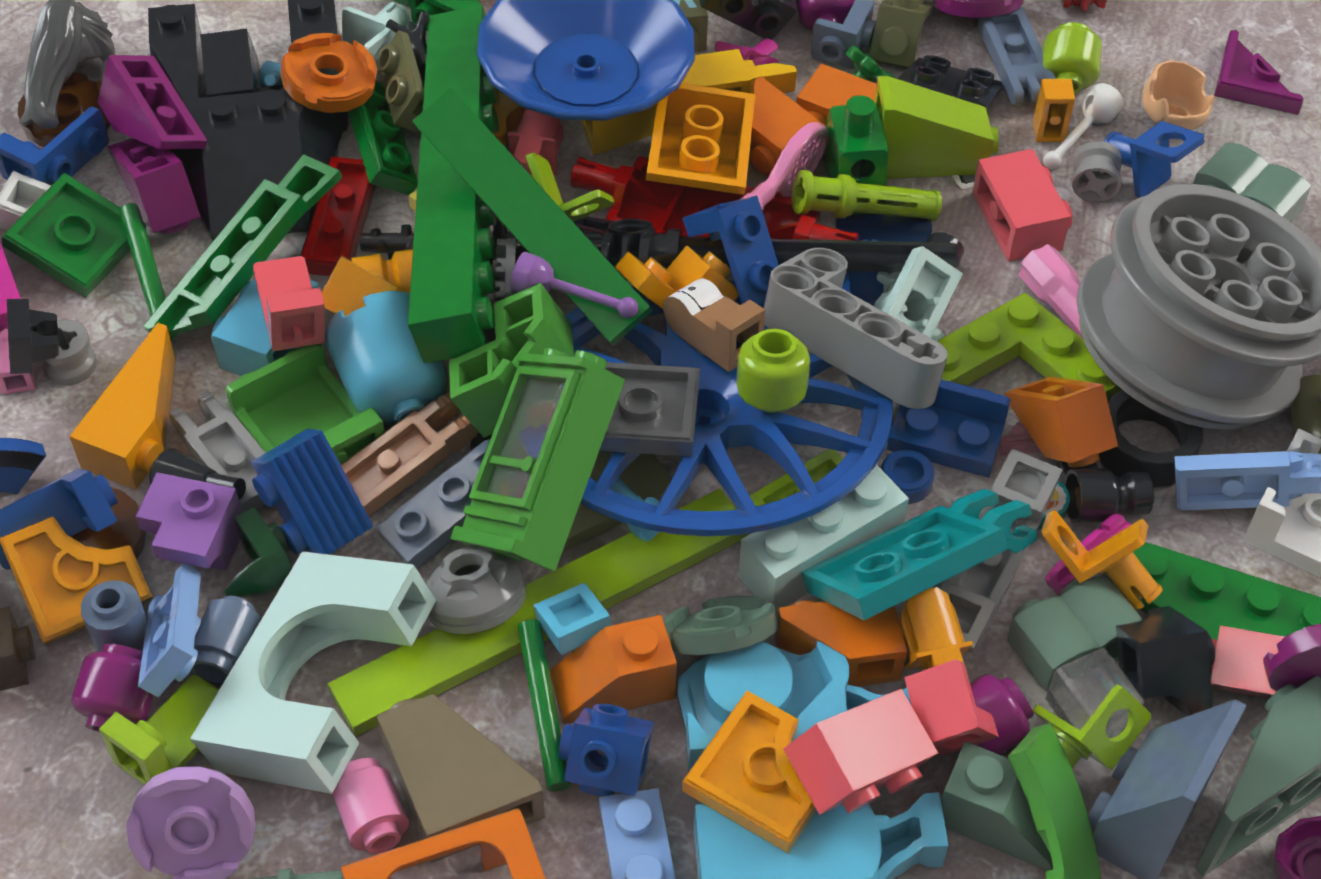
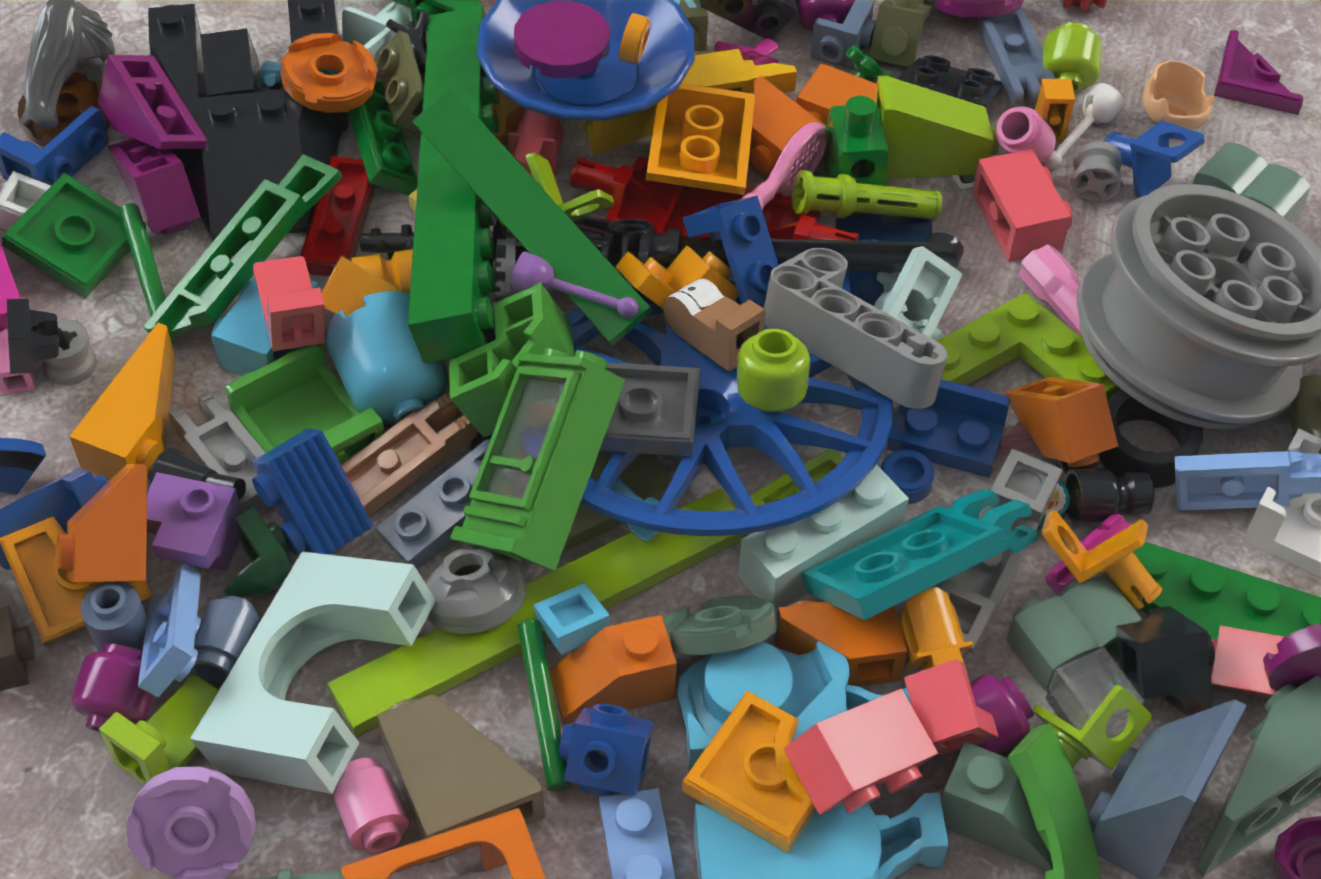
none -> orange slope [56,464,147,582]
none -> magenta tile [514,1,610,78]
none -> light orange tile [618,13,651,65]
none -> bright pink brick [996,107,1056,163]

